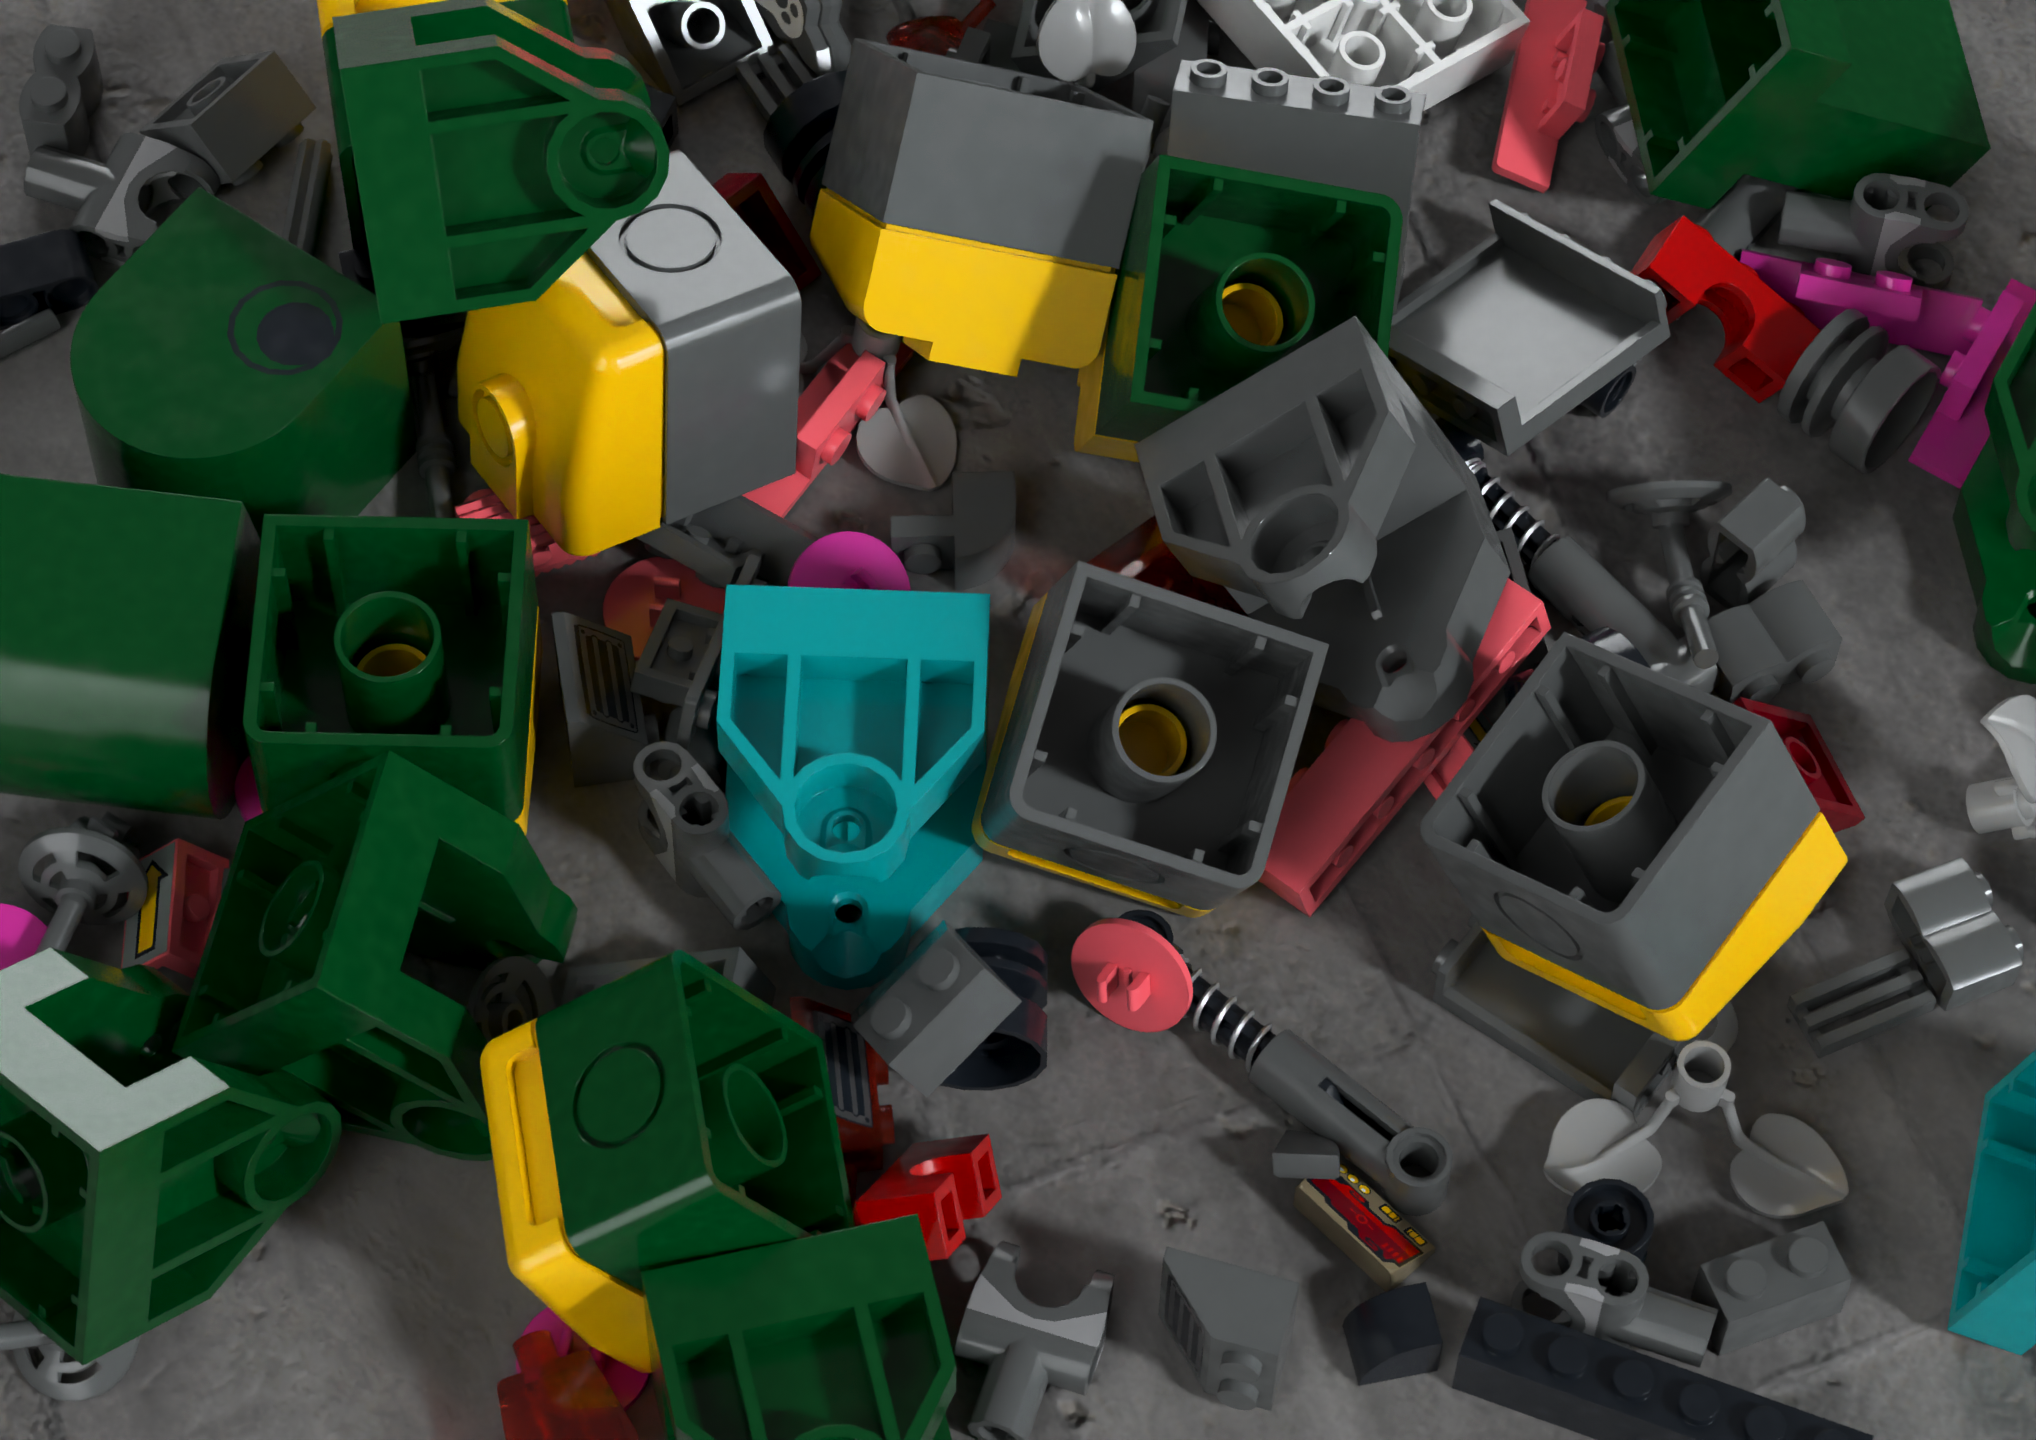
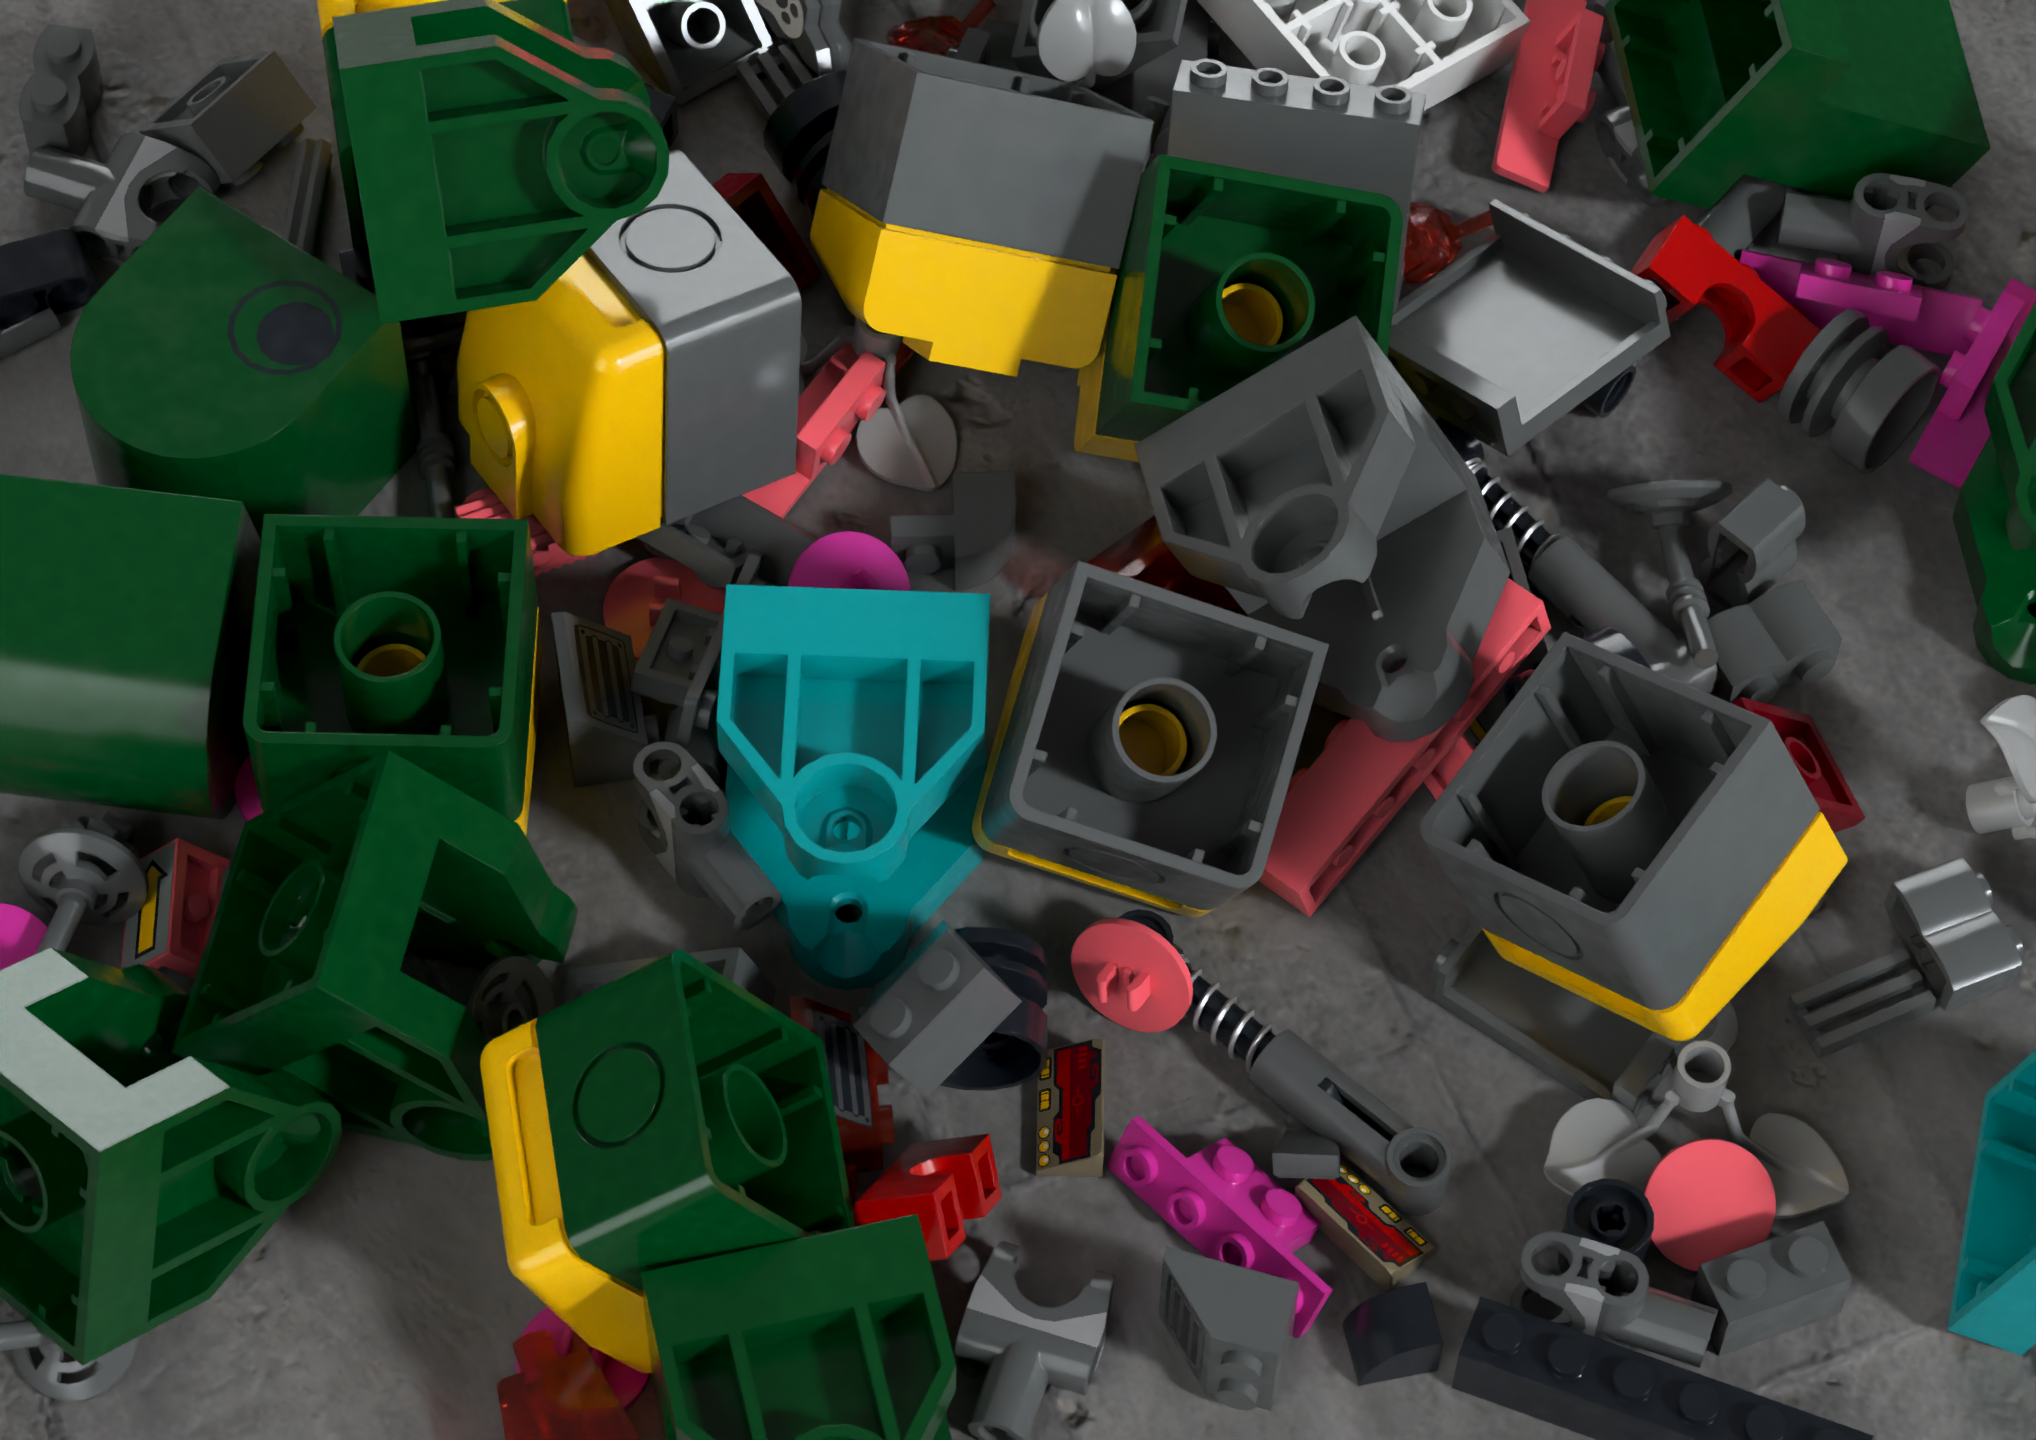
none -> slope [1036,1039,1105,1177]
none -> dark pink bracket [1107,1115,1333,1338]
none -> clear red piece [1404,201,1493,283]
none -> coral piece [1643,1138,1776,1272]

